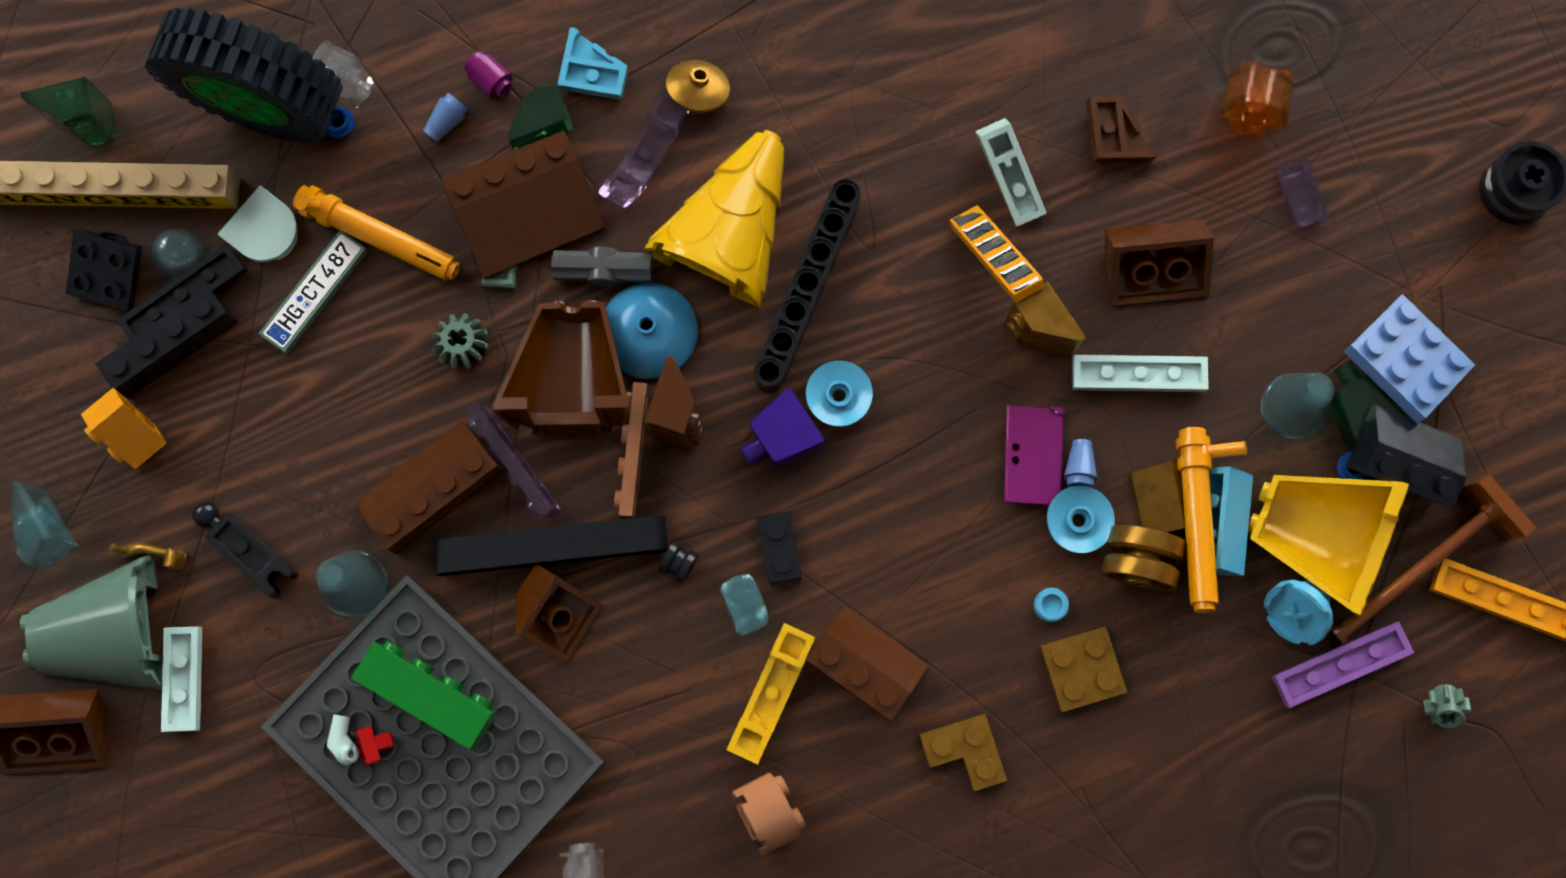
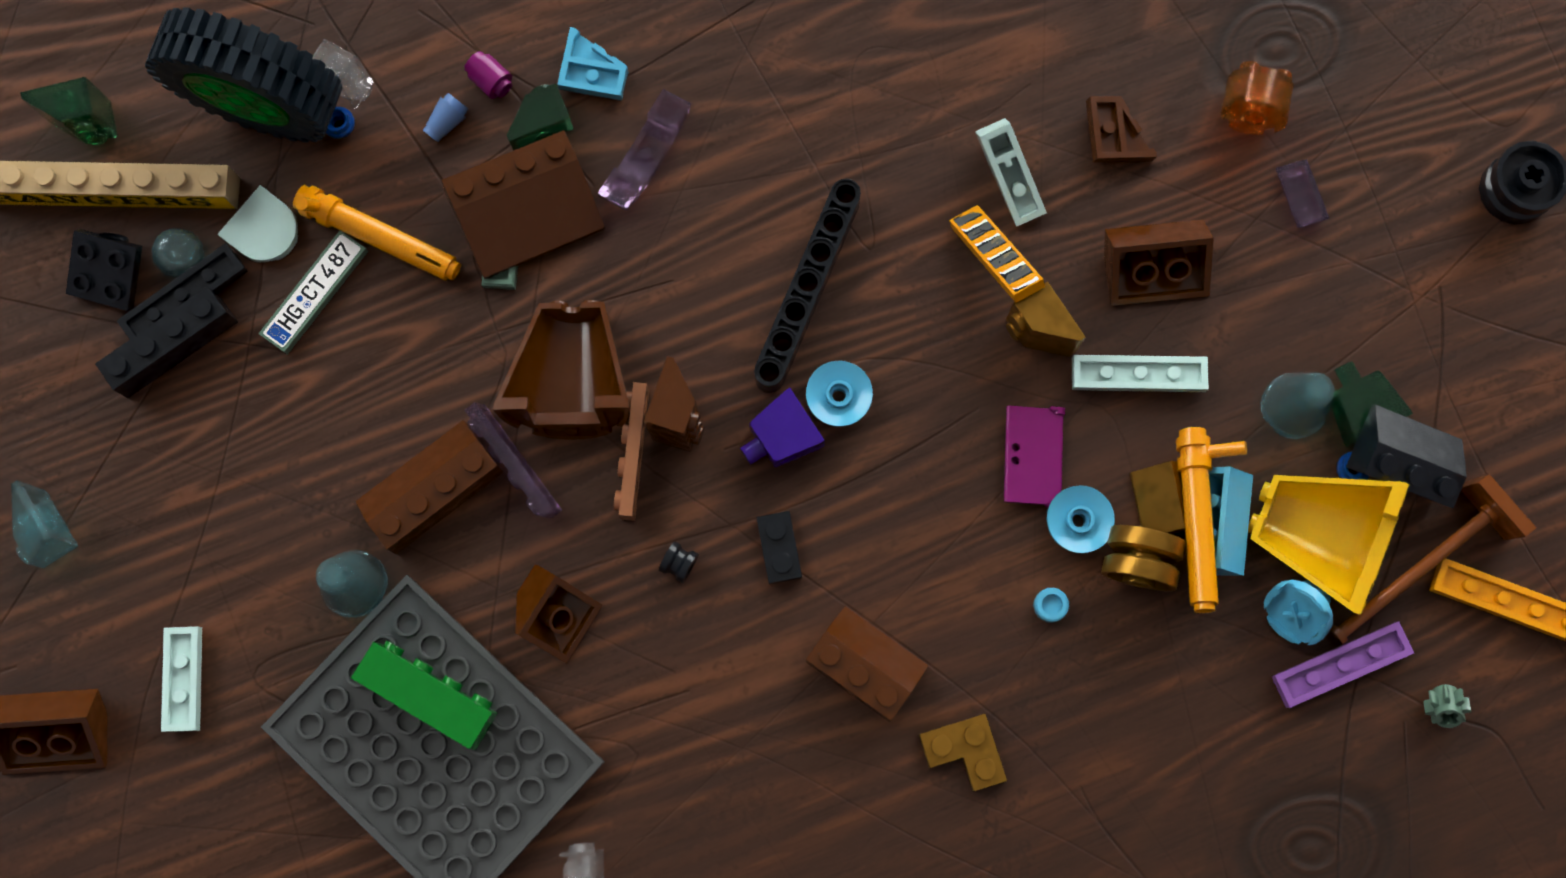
sand green cone [20,555,163,691] -> none
light orange brick [81,388,167,469] -> none
pearl gold piece [109,542,187,571] -> none
black plate [192,501,299,599] -> none
light aqua arm [327,714,359,765] -> none
red tile [355,726,394,767] -> none
sand green gear [432,313,489,370] -> none
black beam [433,516,669,576] -> none
dark grey piece [551,247,653,287] -> none
dark azure dish [606,283,698,380] -> none
yellow cone [642,130,784,309] -> none
pearl gold dish [666,60,730,113] -> none
clear light blue gear [721,574,769,635] -> none
yellow slope [726,623,816,765] -> none
nougat brick [731,772,806,856] -> none
pearl gold plate [1039,626,1128,713] -> none
medium blue cone [1064,439,1098,488] -> none
medium blue plate [1344,294,1475,424] -> none

